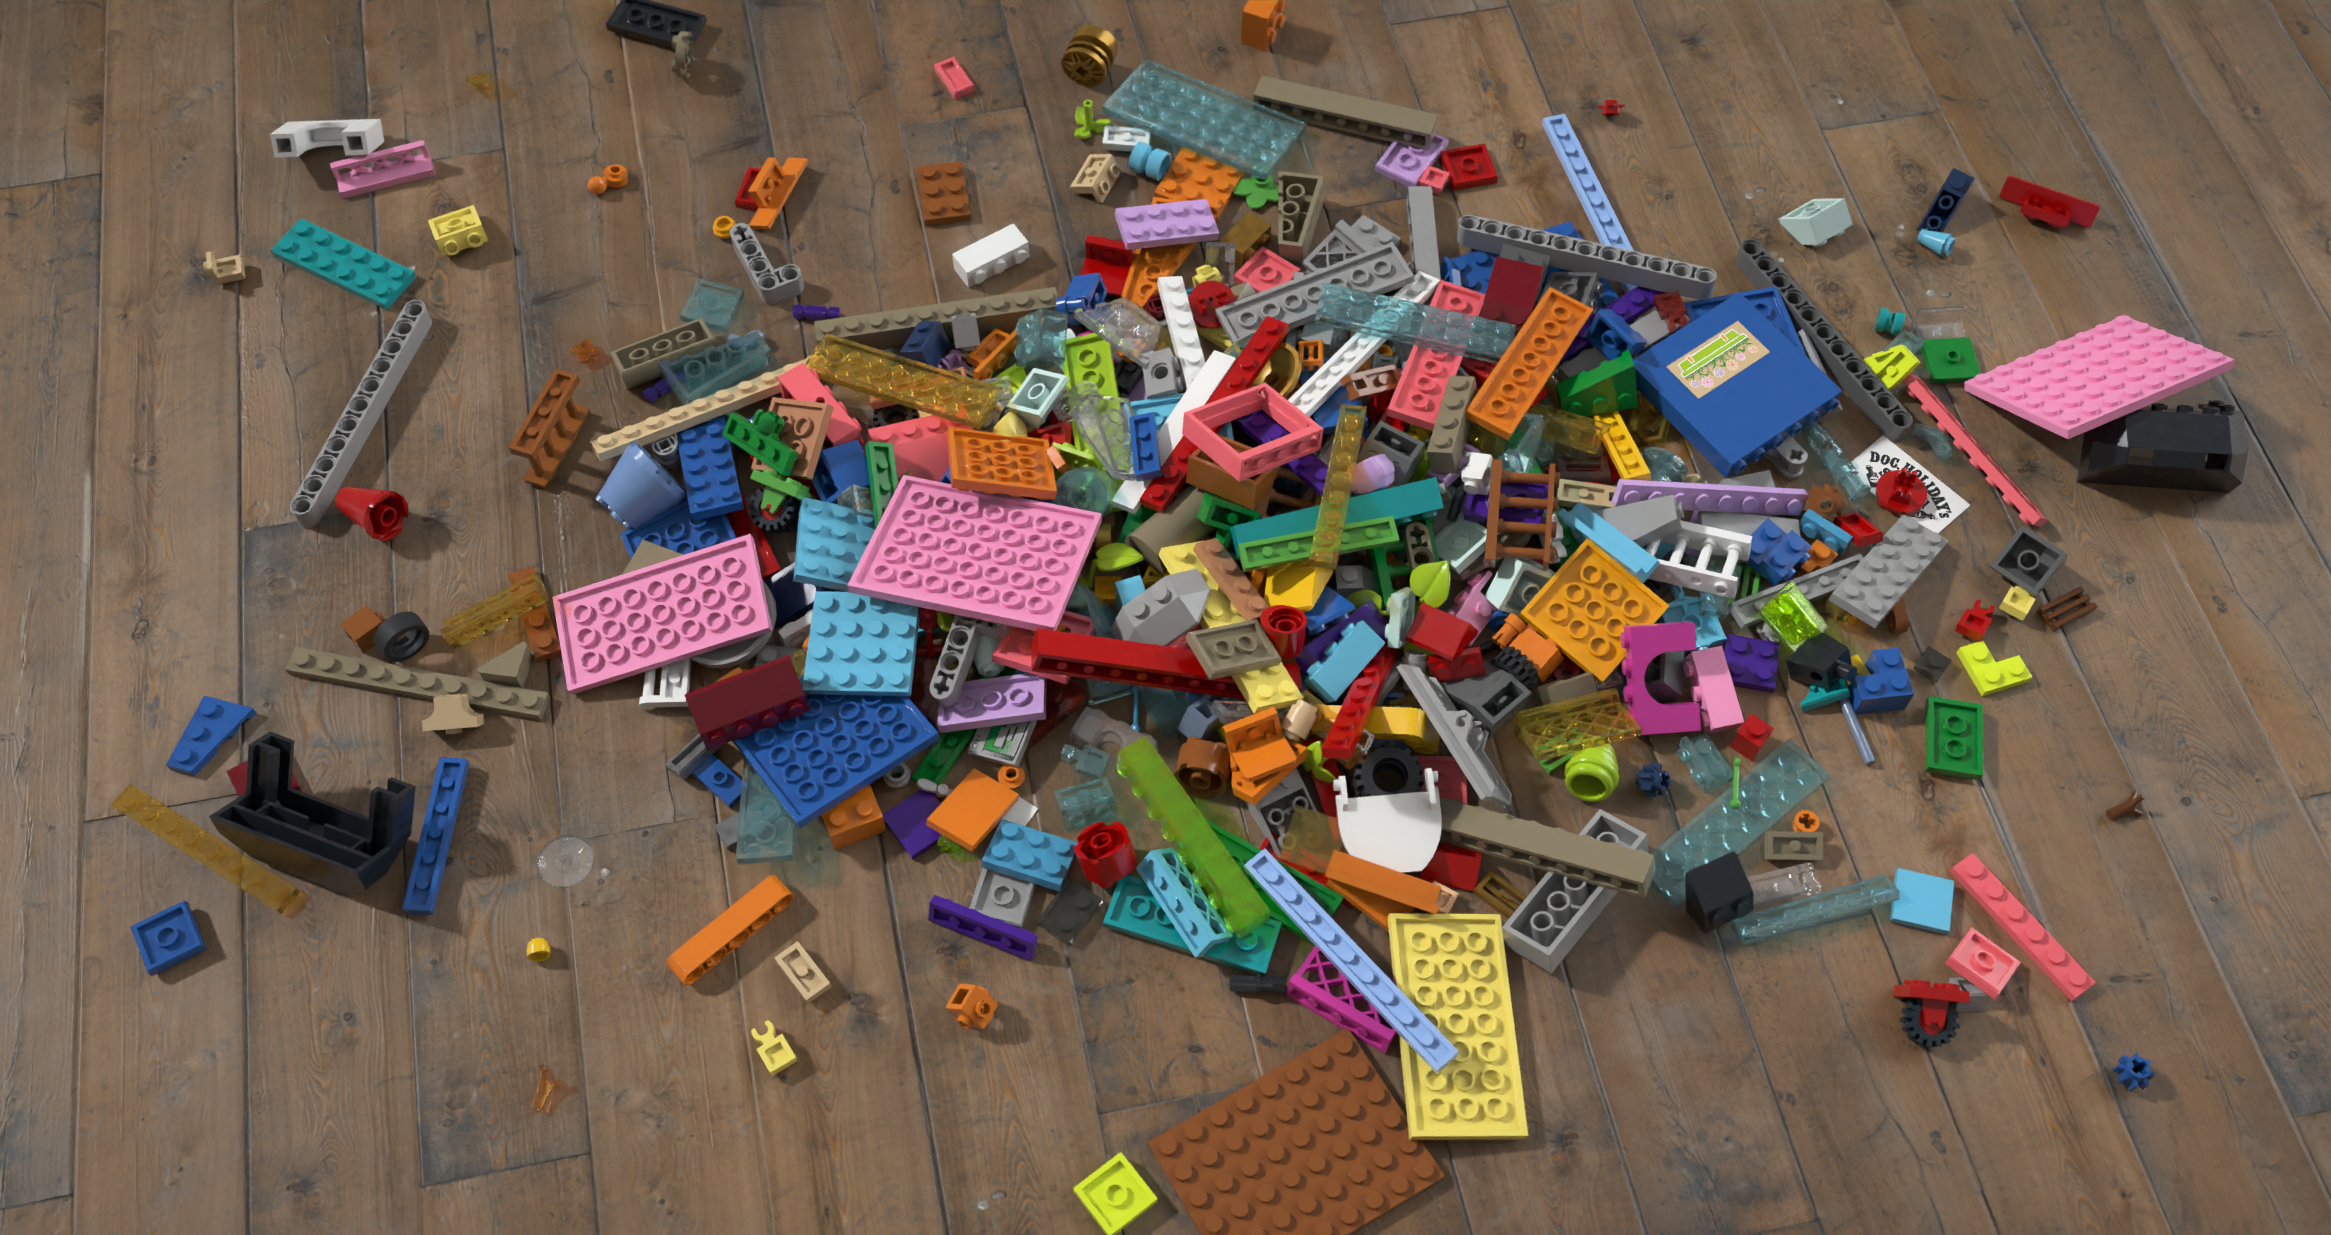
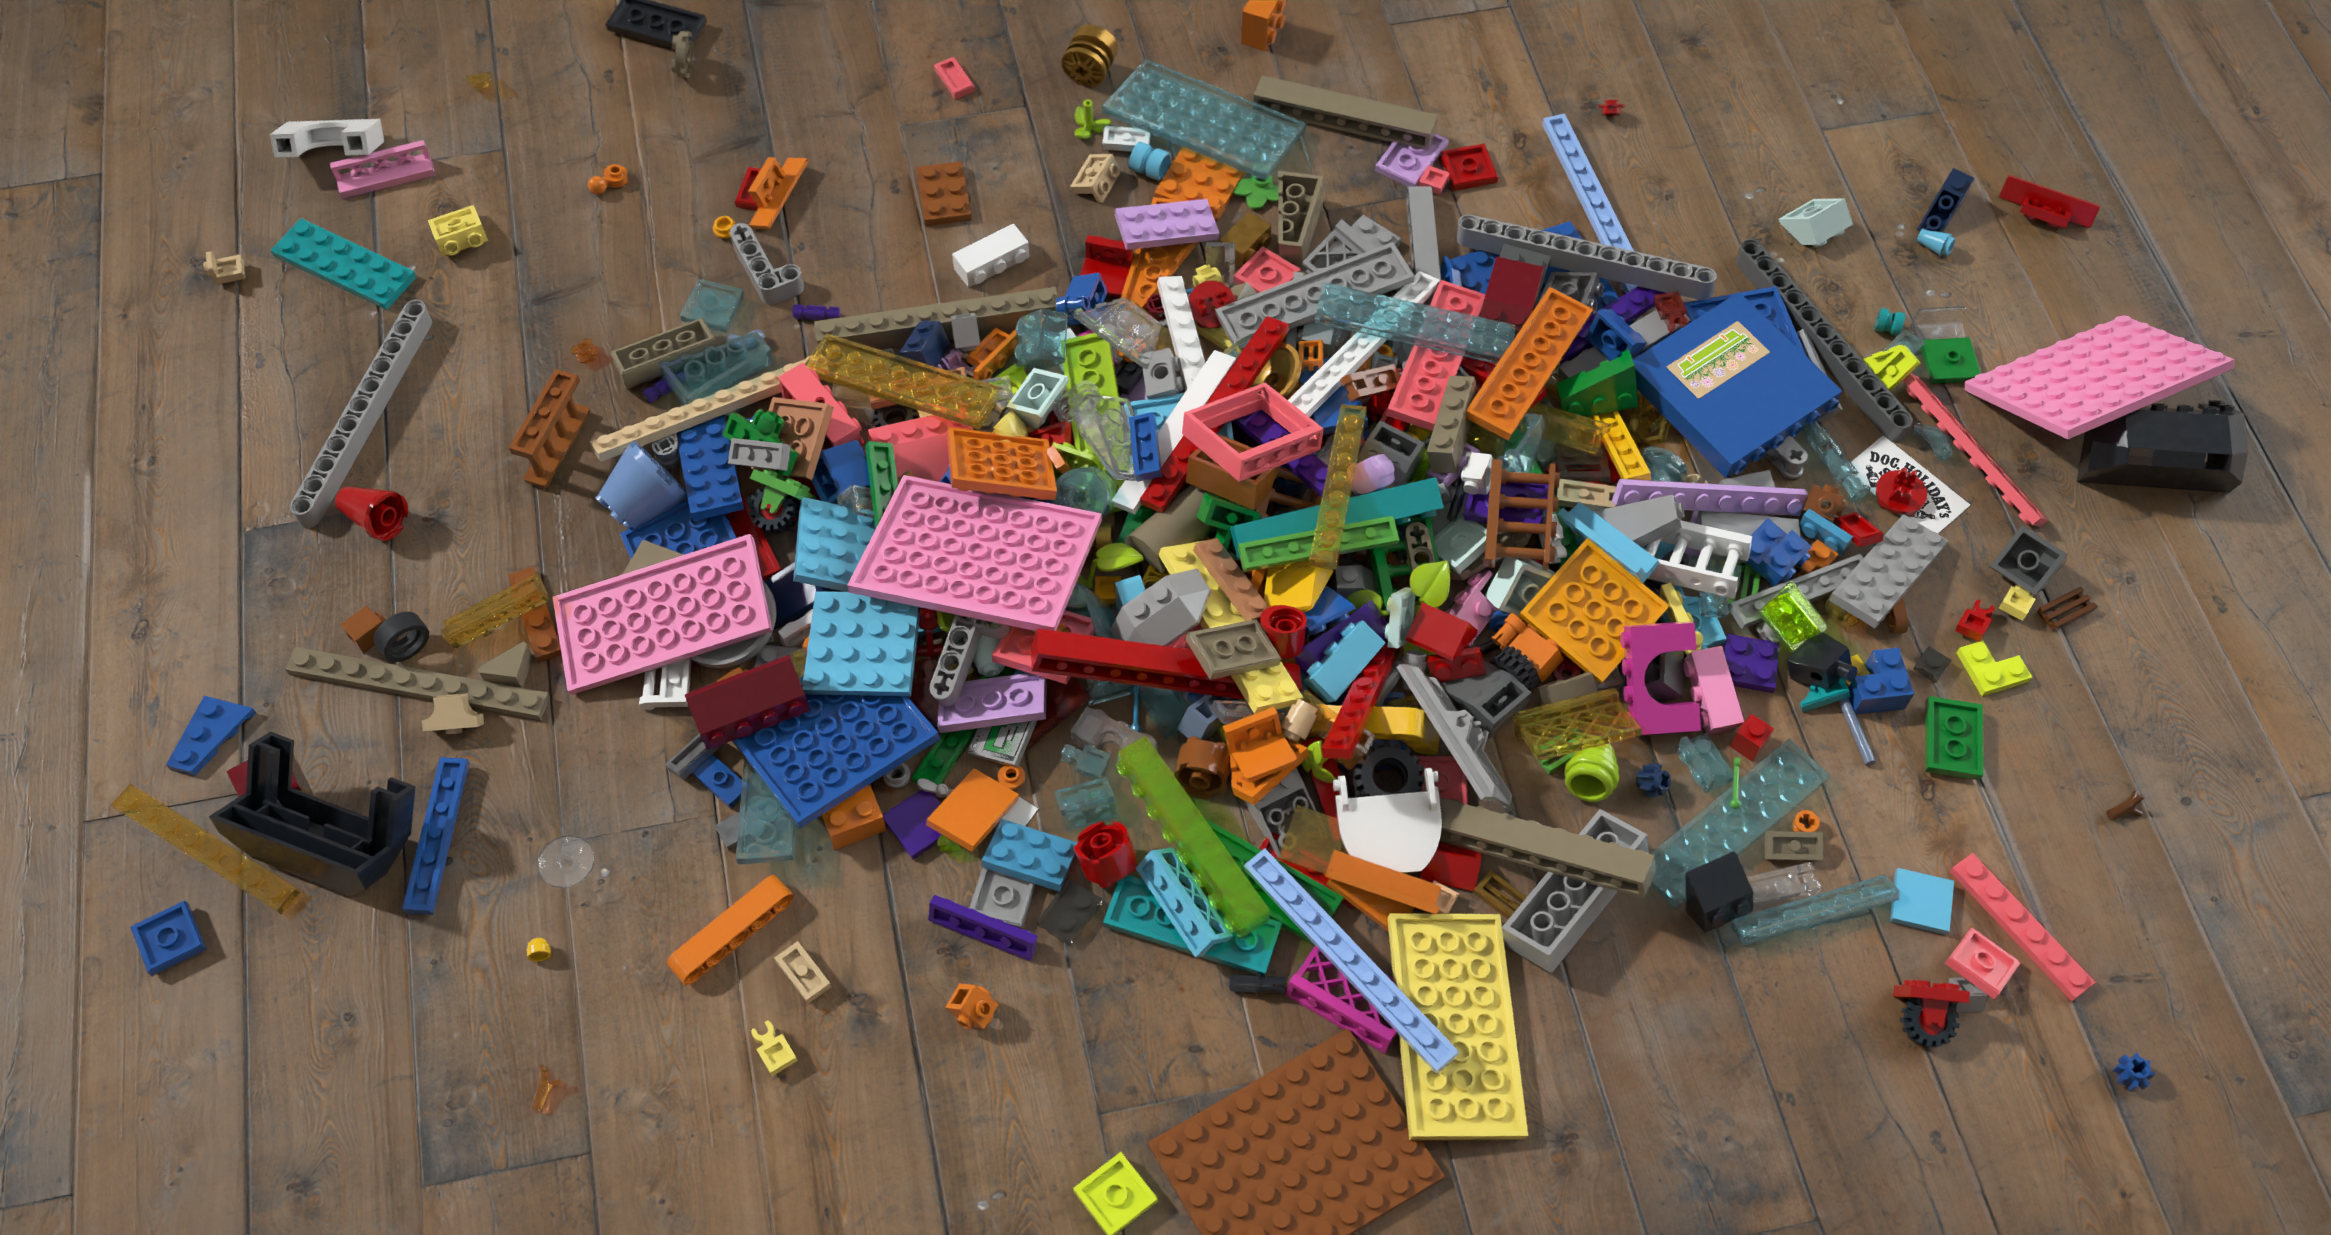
none -> light grey plate [728,438,791,471]
none -> light yellow plate [1659,582,1704,656]

